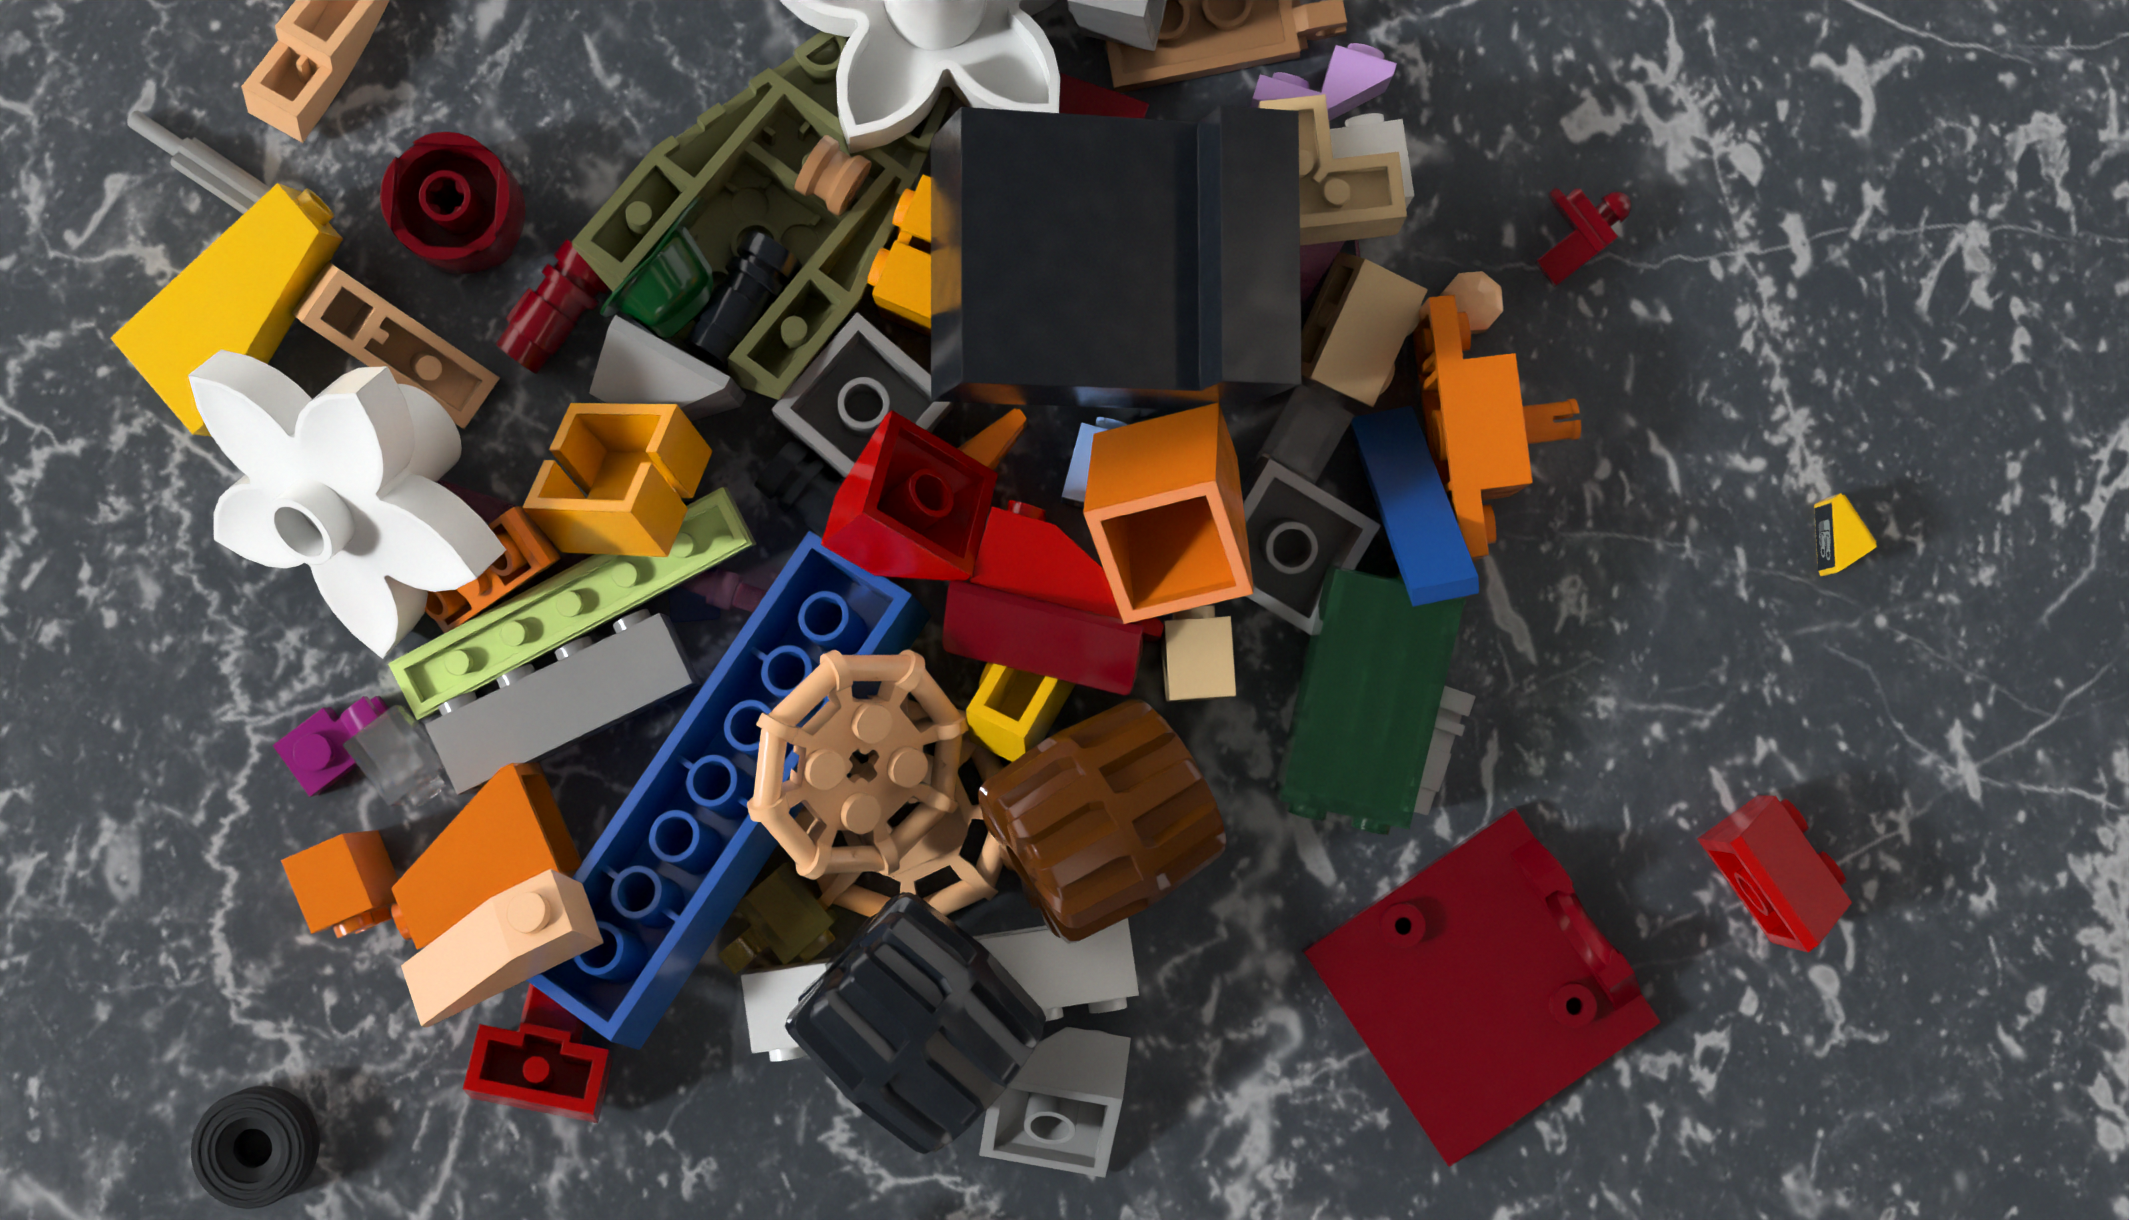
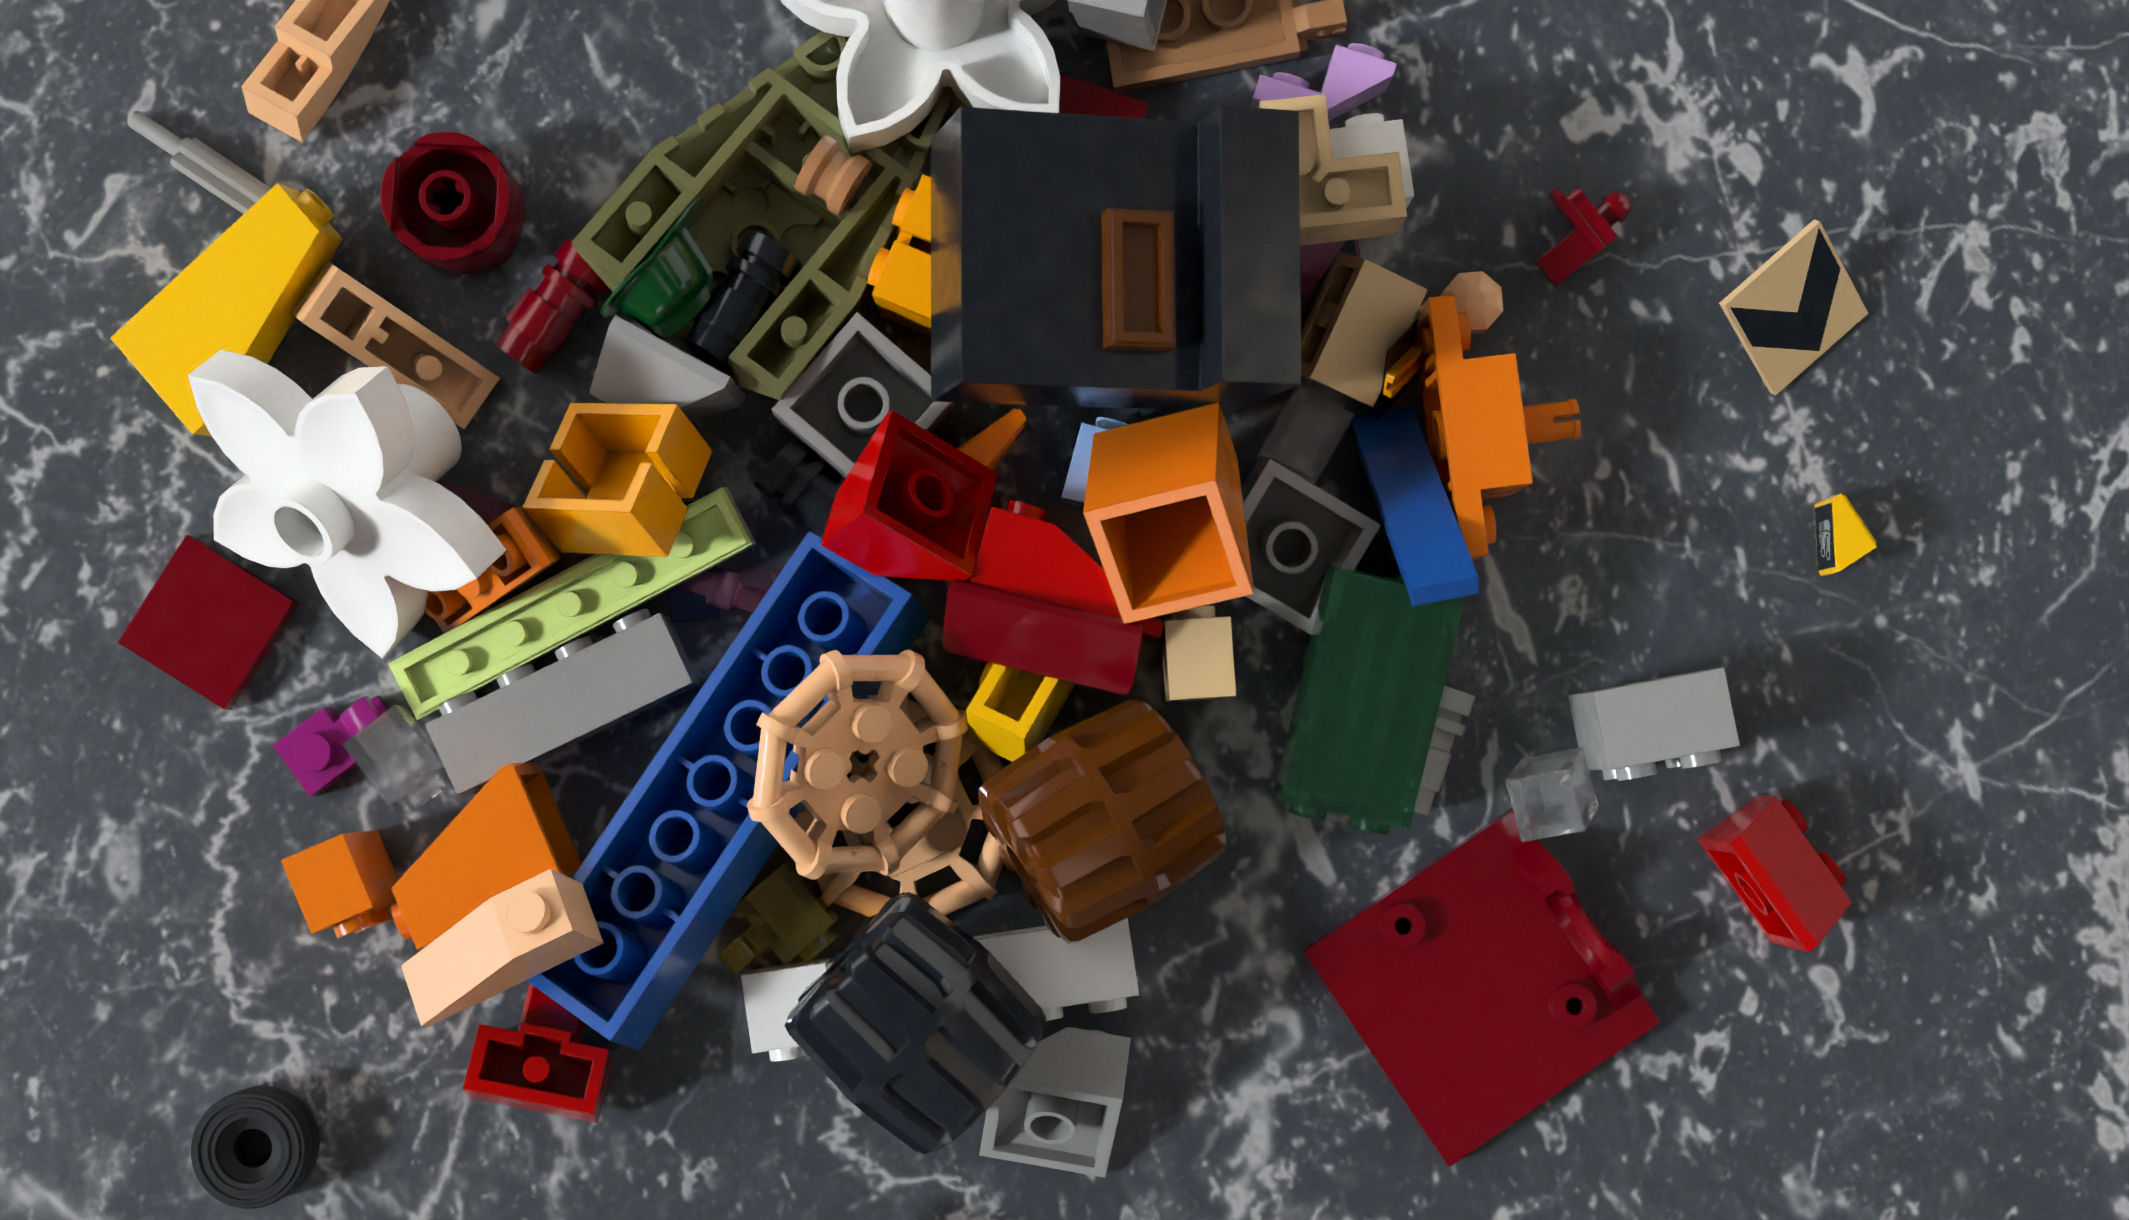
none -> dark red tile [117,534,300,710]
none -> reddish brown tile [1101,208,1176,351]
none -> piece [1377,319,1422,420]
none -> clear brick [1505,747,1599,842]
none -> light grey brick [1568,667,1740,781]
none -> tan piece [1719,219,1869,396]

